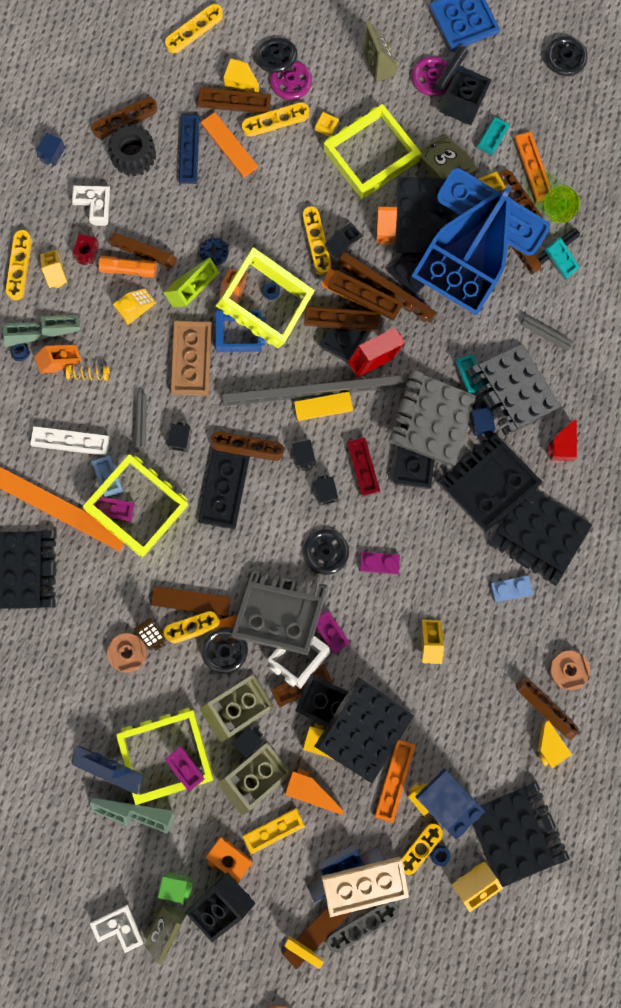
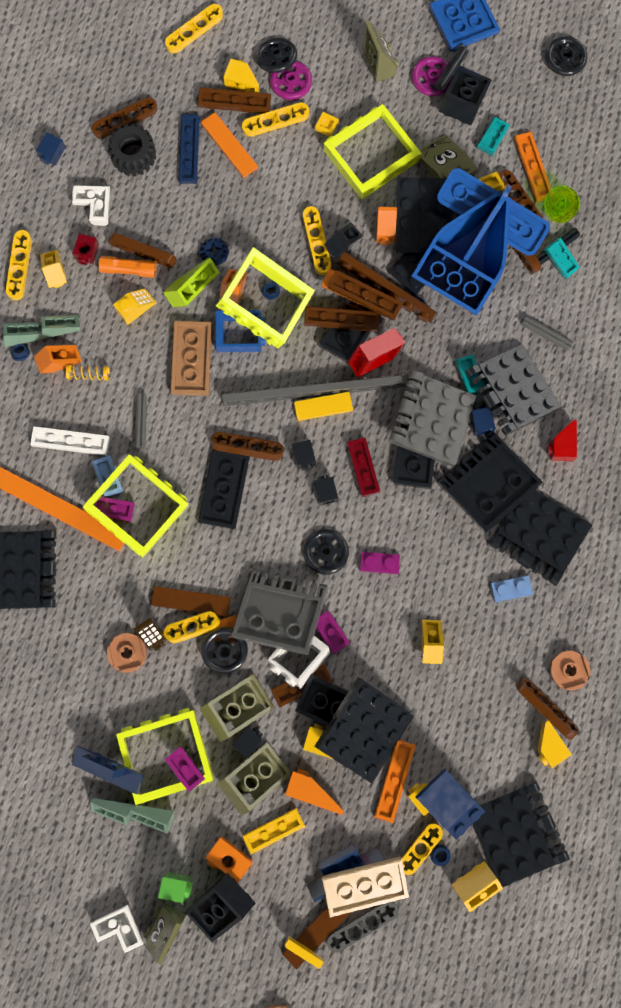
black brick [168,422,192,452] -> none

